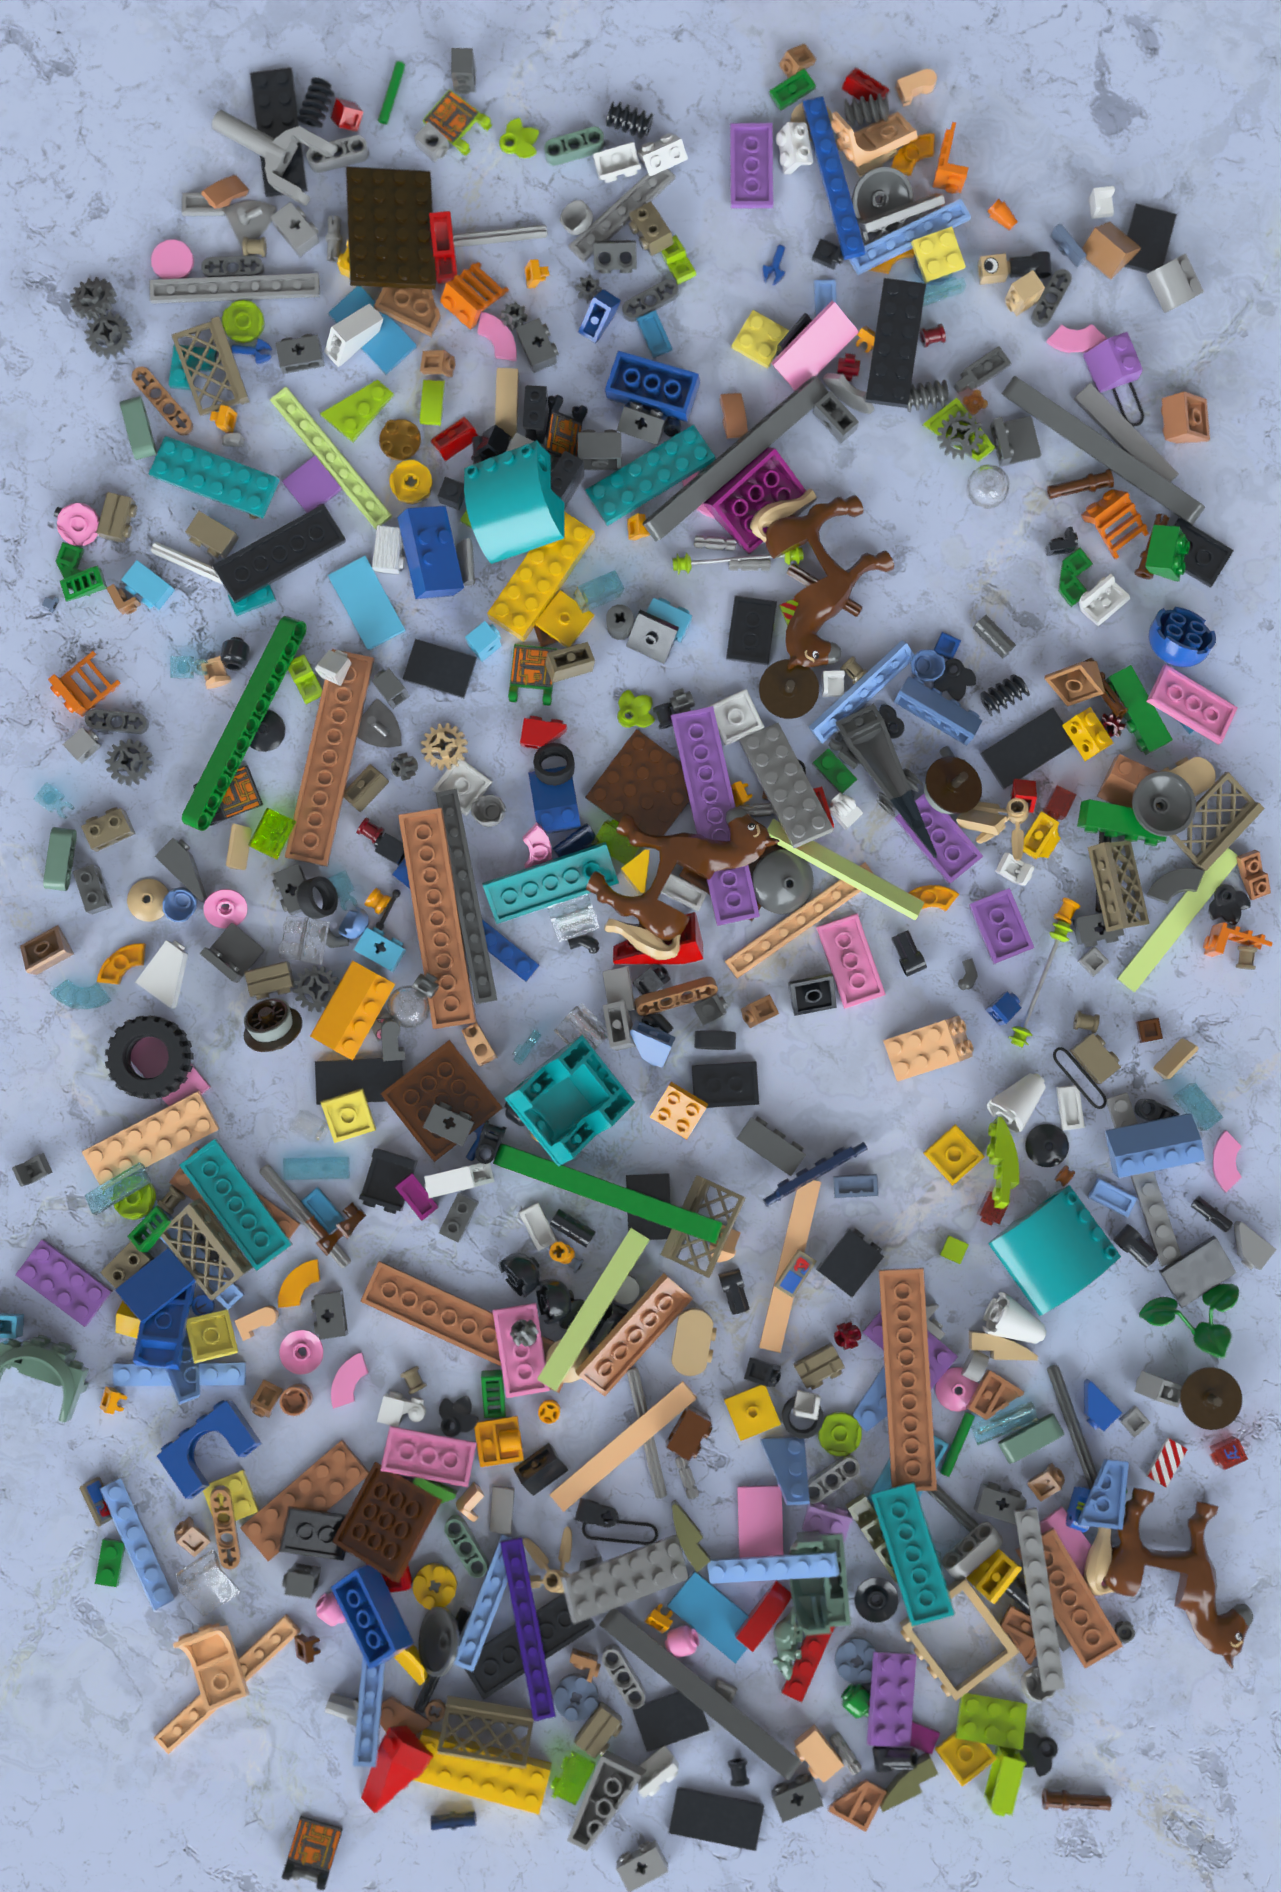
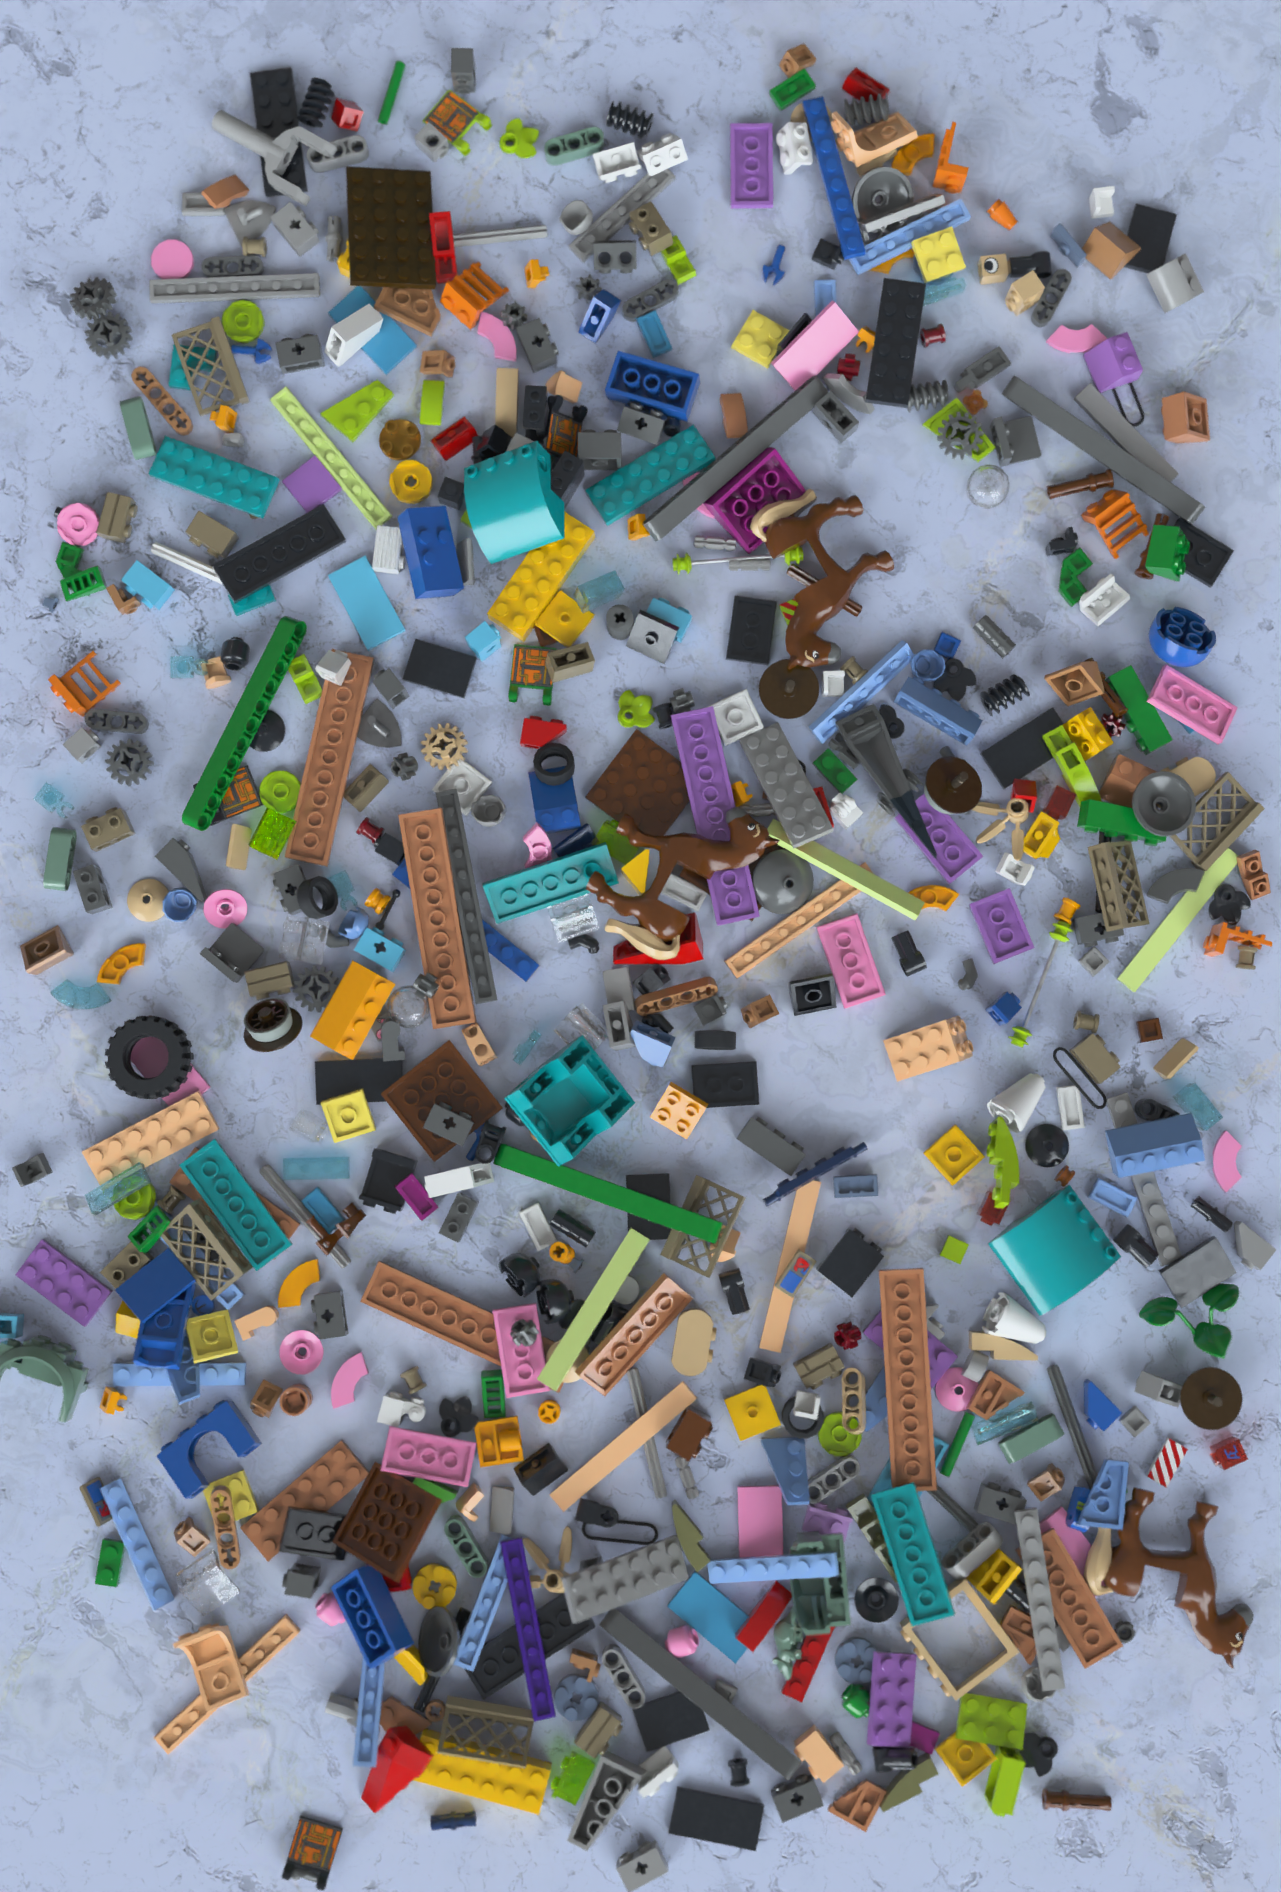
white slope [135,940,188,1009] -> none
reddish brown tile [294,1634,321,1664] -> none
light orange tile [644,1604,673,1634] -> none
light nougat leg [895,69,937,107] -> none
tan slope [956,809,1007,835] -> none
none -> lime tile [259,770,301,813]
none -> light nougat tile [545,370,582,403]
none -> tan beam [842,1367,866,1435]
none -> lime slope [1042,725,1102,807]

